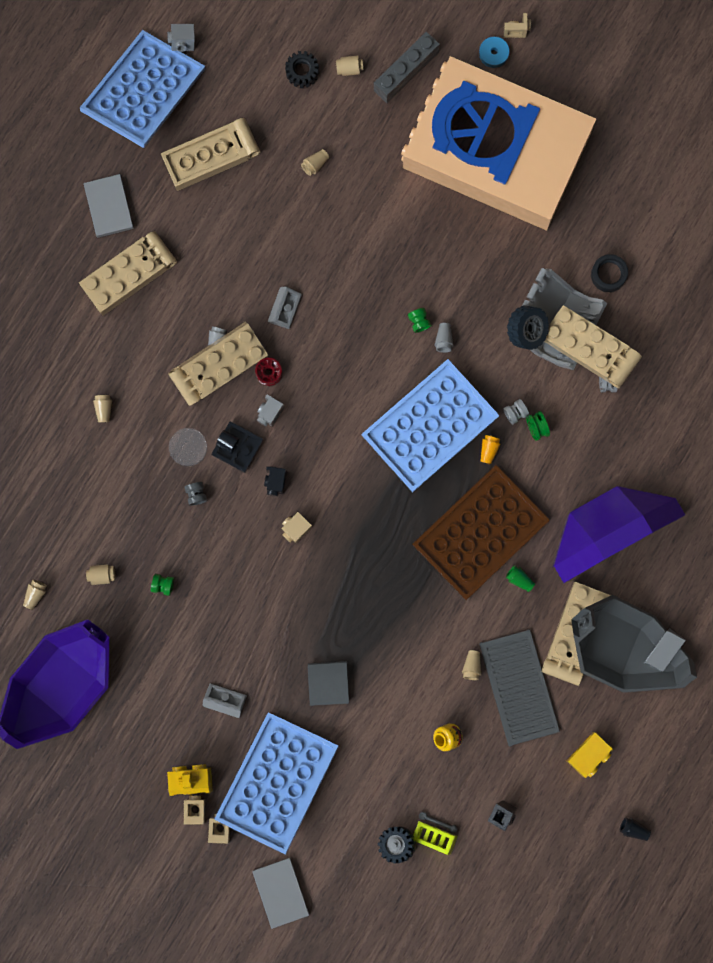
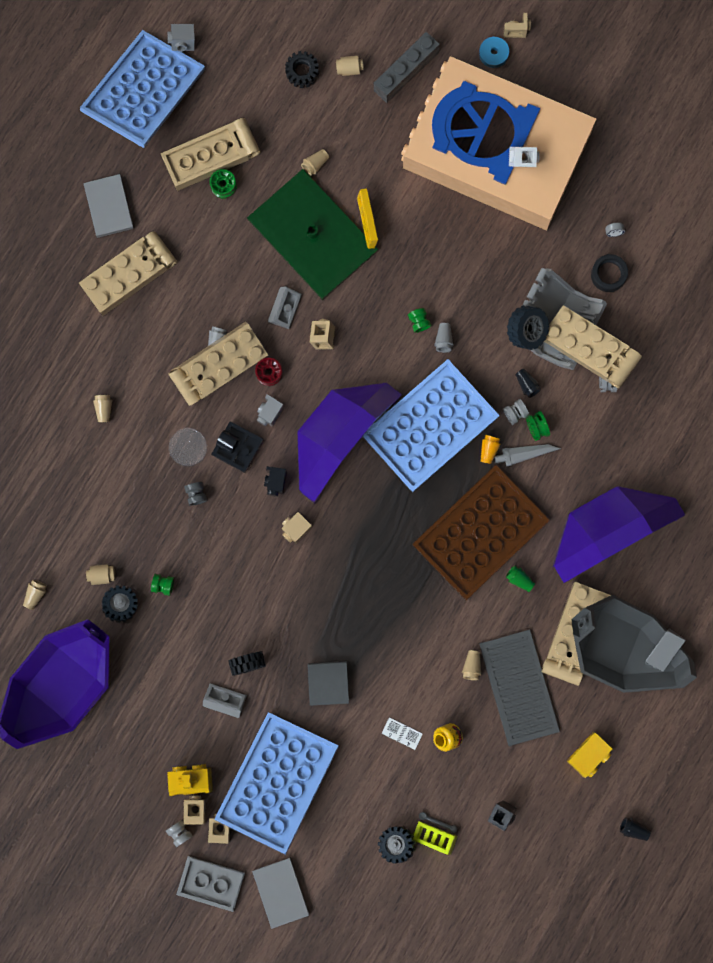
none -> black wheel [102,585,138,623]
none -> light grey wheel [166,820,193,848]
none -> light grey tile [176,856,245,912]
none -> green wheel [210,169,237,199]
none -> black tyre [228,651,266,676]
none -> dark green piece [247,169,378,301]
none -> dark purple panel [298,383,402,504]
none -> tan brick [310,319,335,350]
none -> yellow tile [357,189,378,249]
none -> white sticker [382,718,422,750]
none -> light grey bar [494,444,561,467]
none -> white brick [509,147,539,167]
none -> black cone [515,369,541,398]
none -> light grey tile [605,223,625,237]

